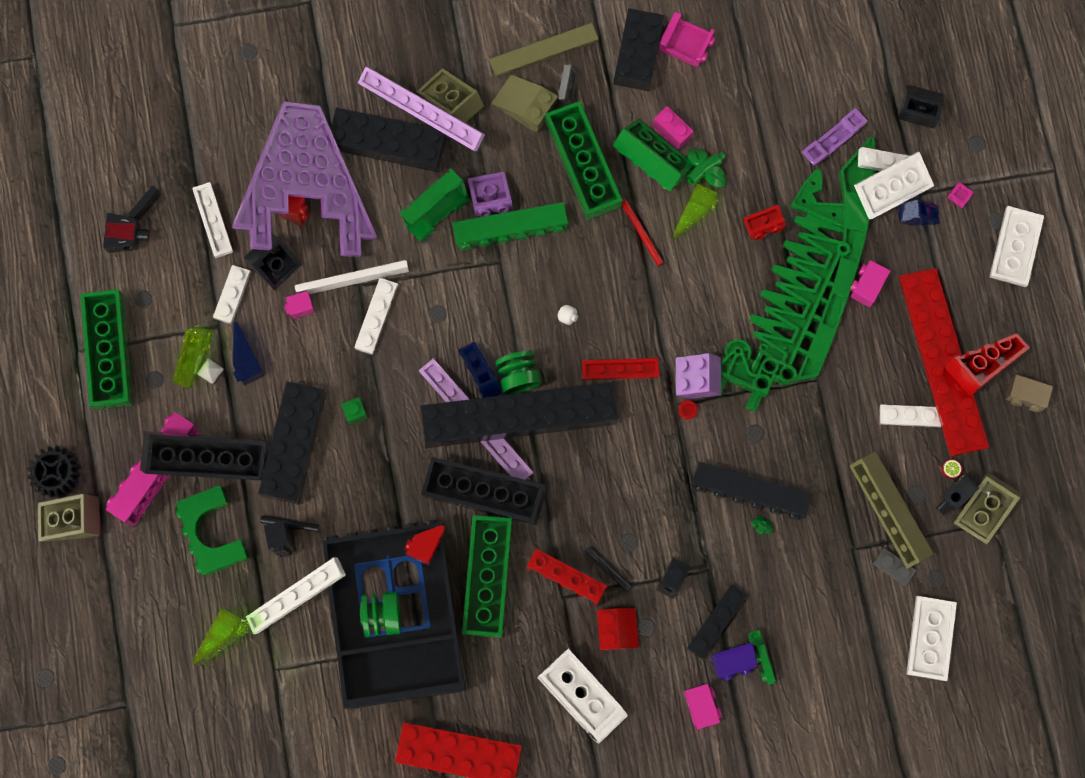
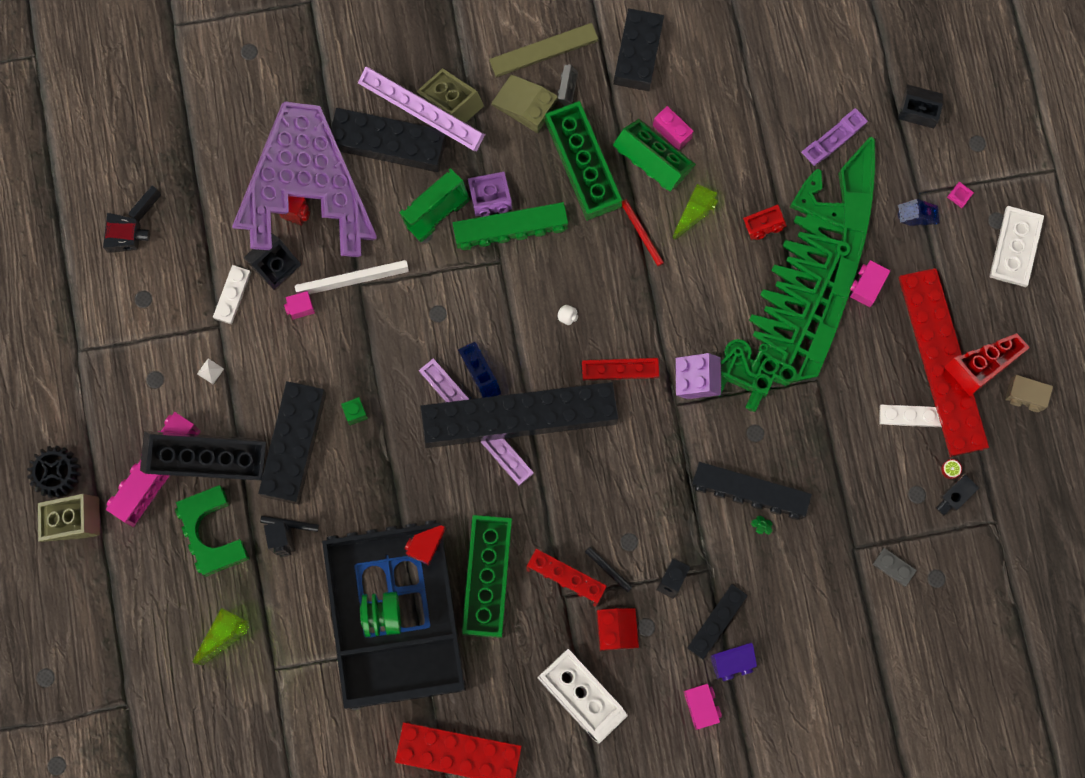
green brick [80,289,133,410] -> none
clear neon green slope [172,325,213,389] -> none
white plate [192,182,234,258] -> none
clear blue slope [233,322,265,386] -> none
white tile [246,558,345,634] -> none
white plate [354,278,398,355] -> none
black brick [421,457,547,526] -> none
green wheel [495,351,542,395] -> none
dark pink panel [658,12,716,68] -> none
red tile [678,400,698,420] -> none
green plant [686,148,726,188] -> none
green hinge [748,630,776,685] -> none
olive brick [850,452,934,569] -> none
white plate [854,152,934,219] -> none
white plate [858,147,908,171] -> none
white plate [906,596,957,681] -> none
olive slope [954,471,1021,544] -> none

